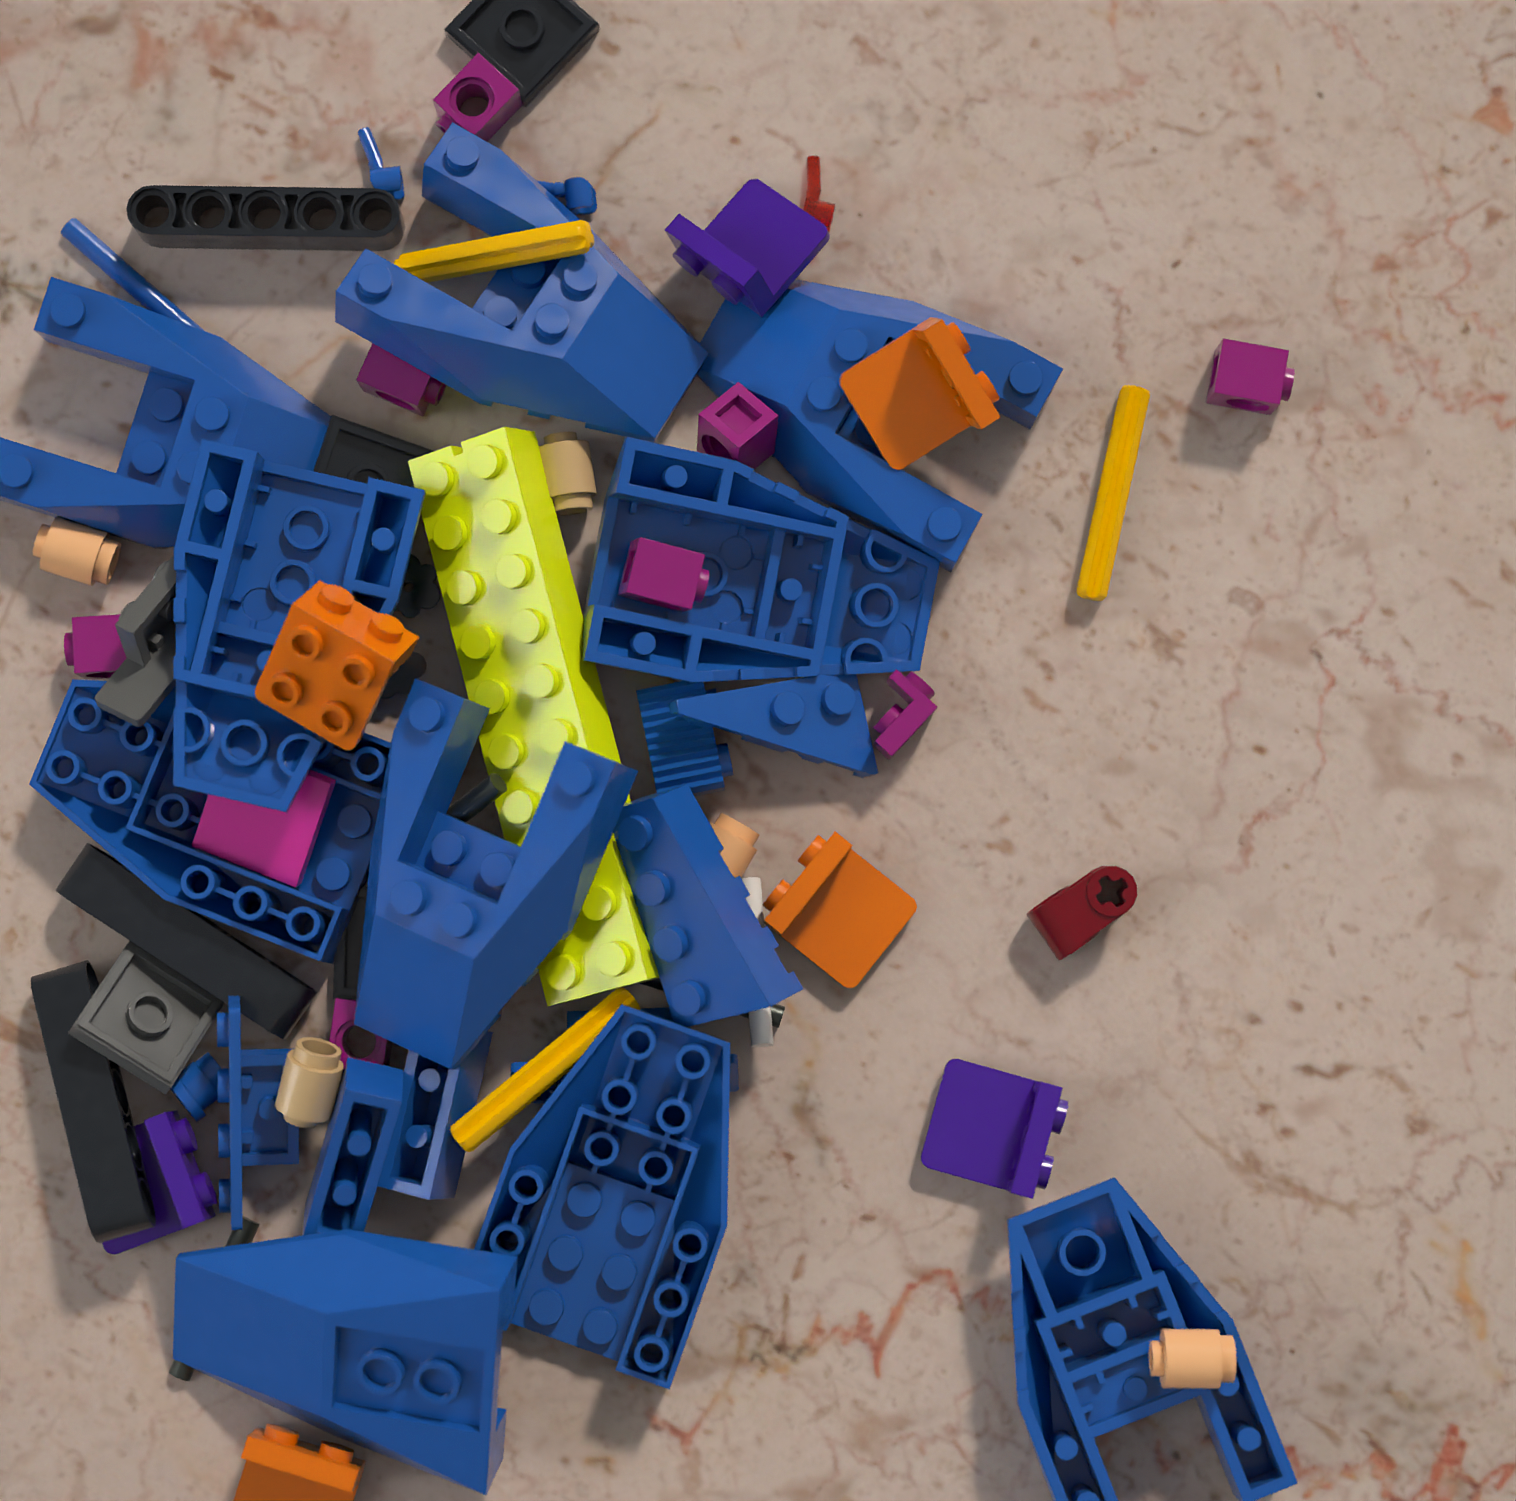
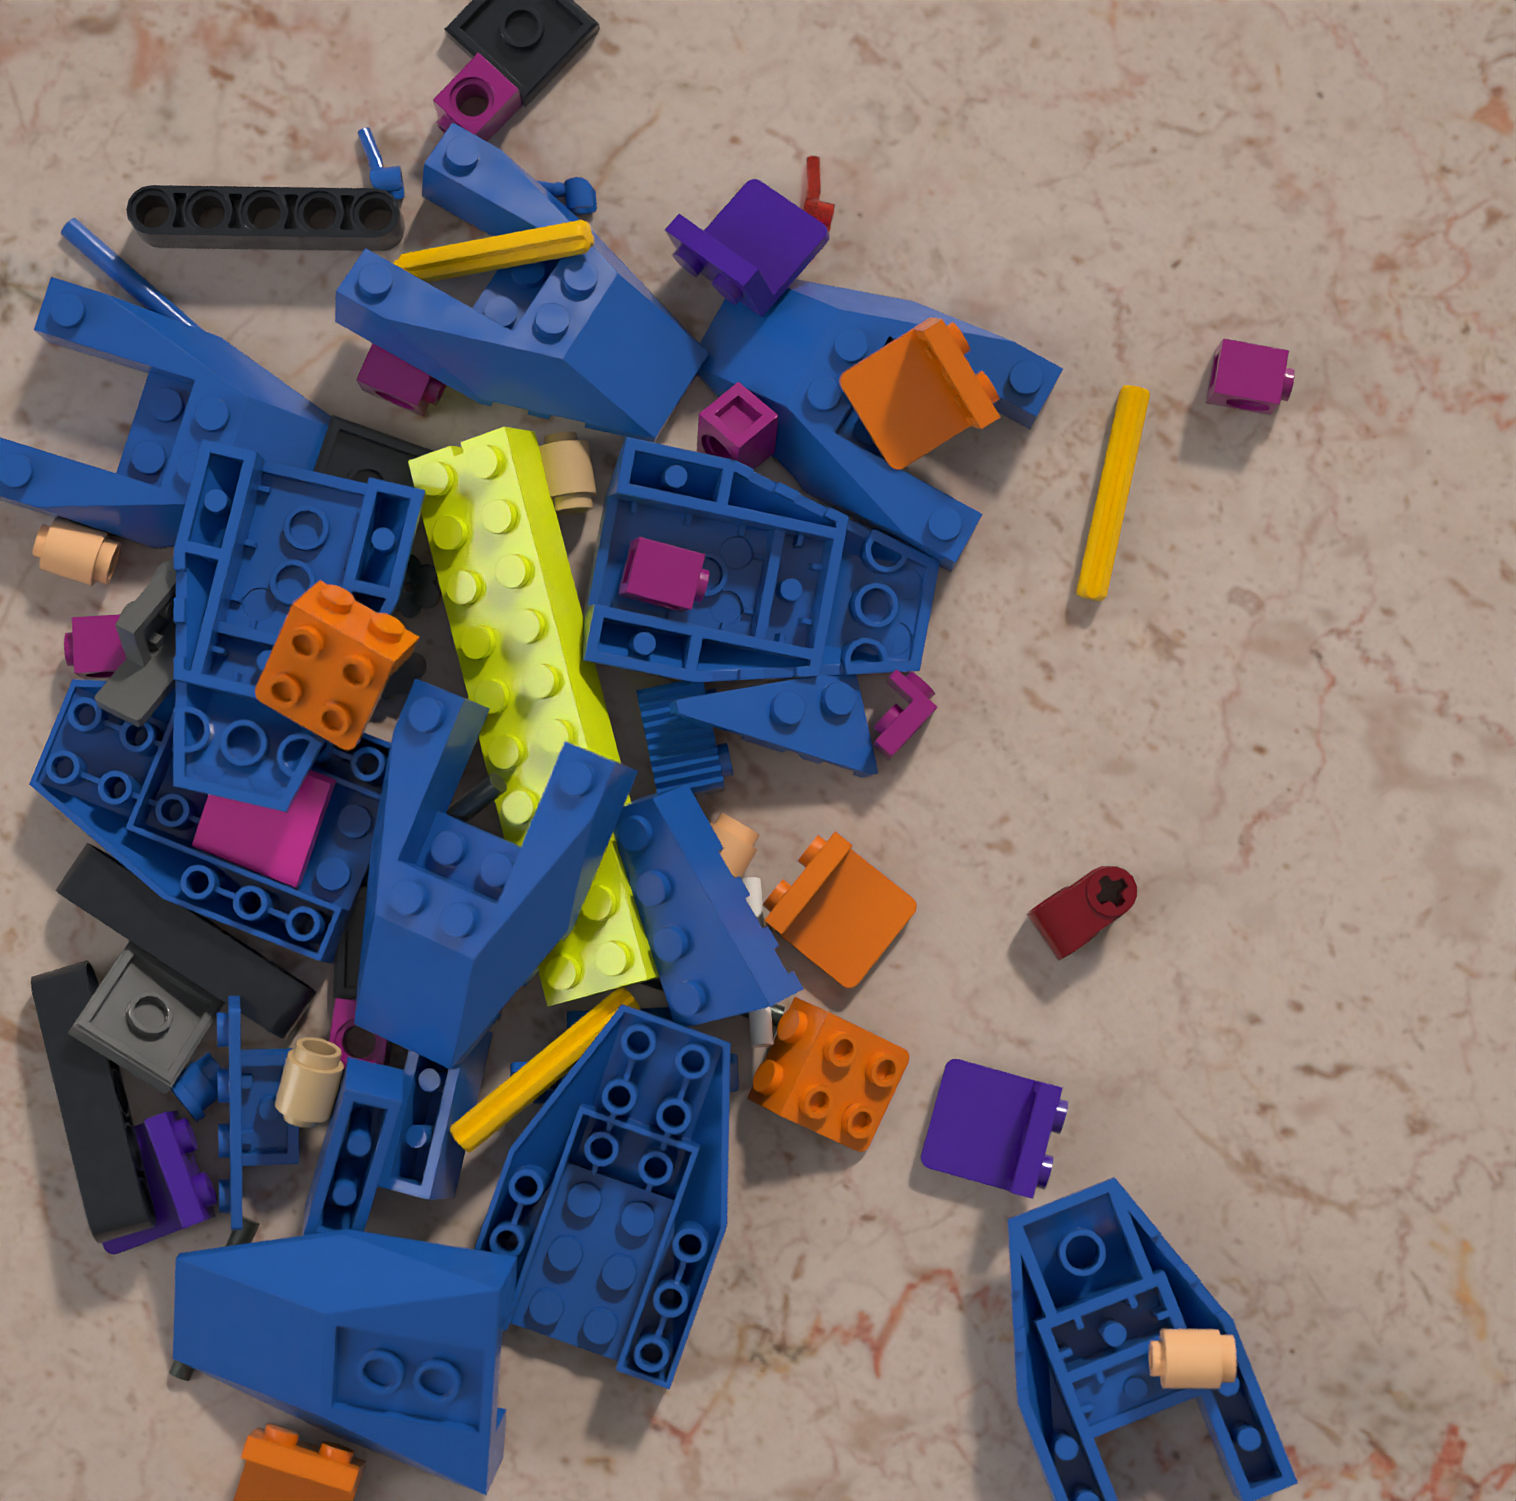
none -> orange bracket [747,997,909,1152]

